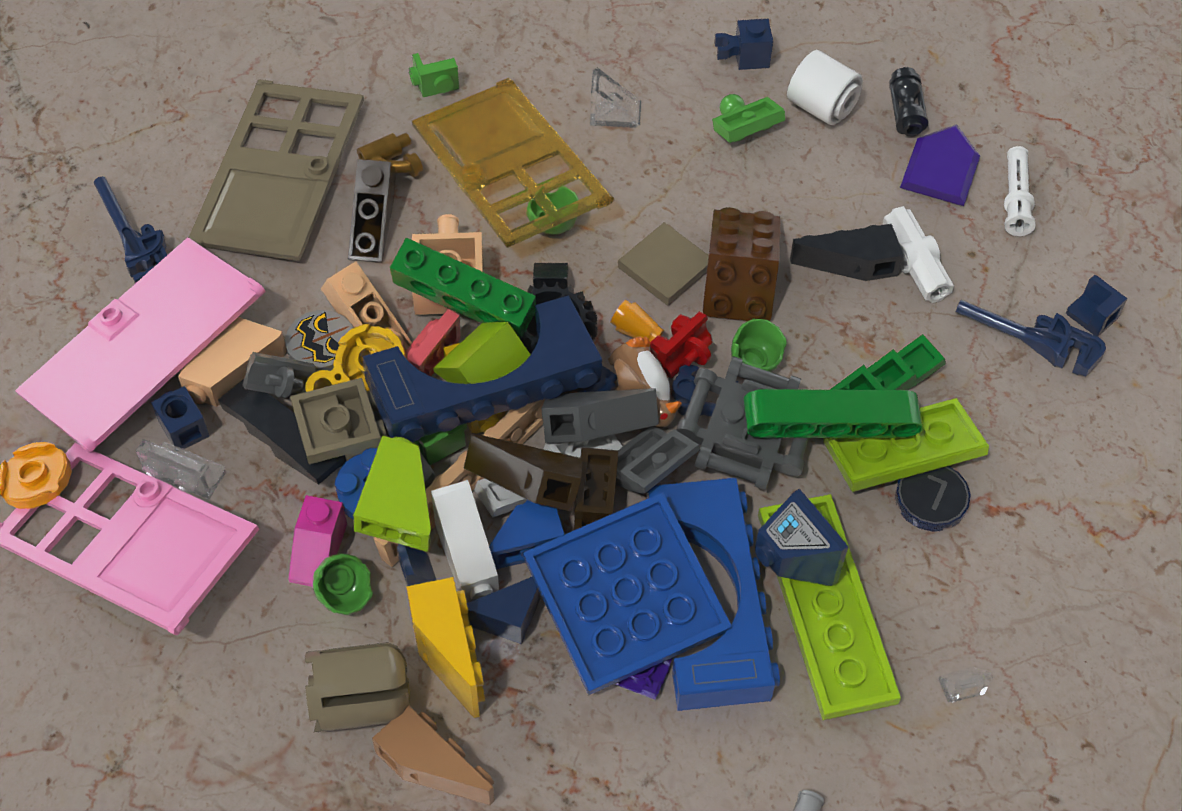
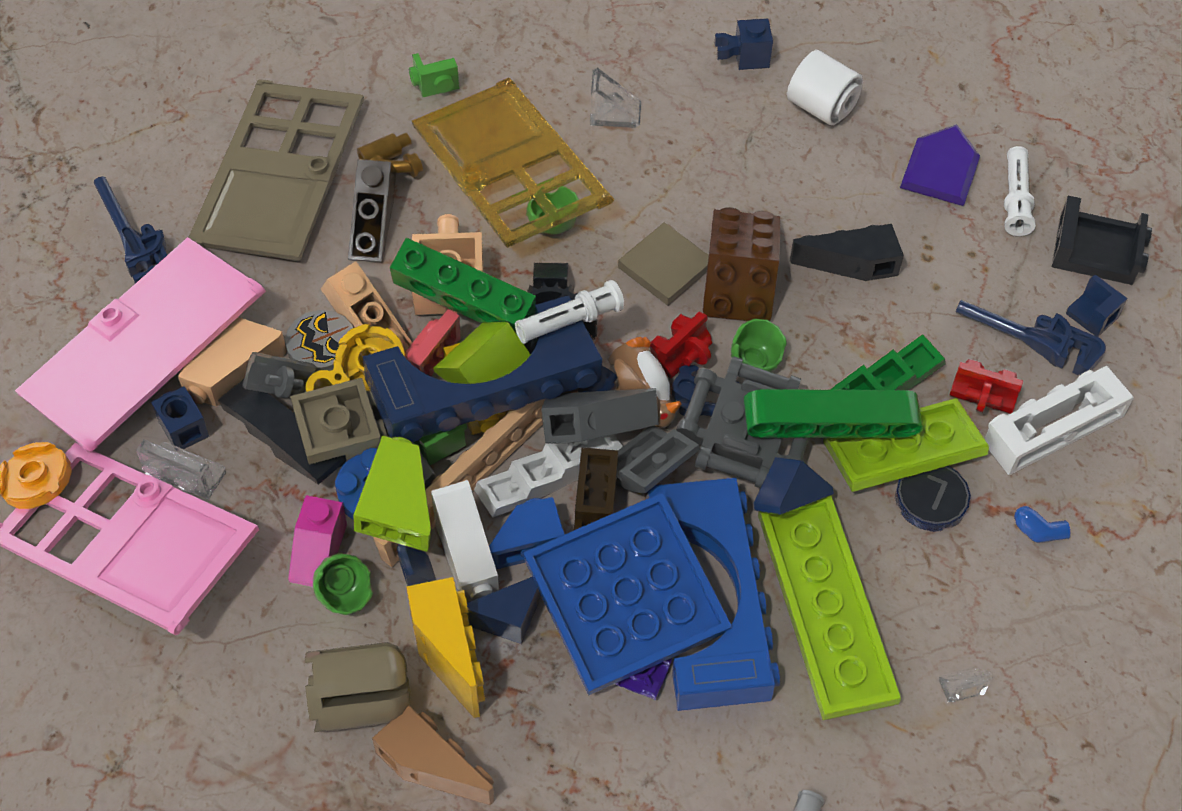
dark brown slope [464,433,582,512] -> none
light orange cone [610,300,664,342] -> none
bright green plate [712,94,785,143] -> none
dark blue slope [755,489,849,586] -> none
white piece [883,206,954,303] -> none
black piece [889,67,928,136] -> none
none -> white pin [515,280,624,343]
none -> dark blue slope [753,457,834,514]
none -> red hips [950,359,1023,414]
none -> white brick [985,366,1134,475]
none -> blue arm [1014,506,1070,543]
none -> black panel [1051,195,1152,285]

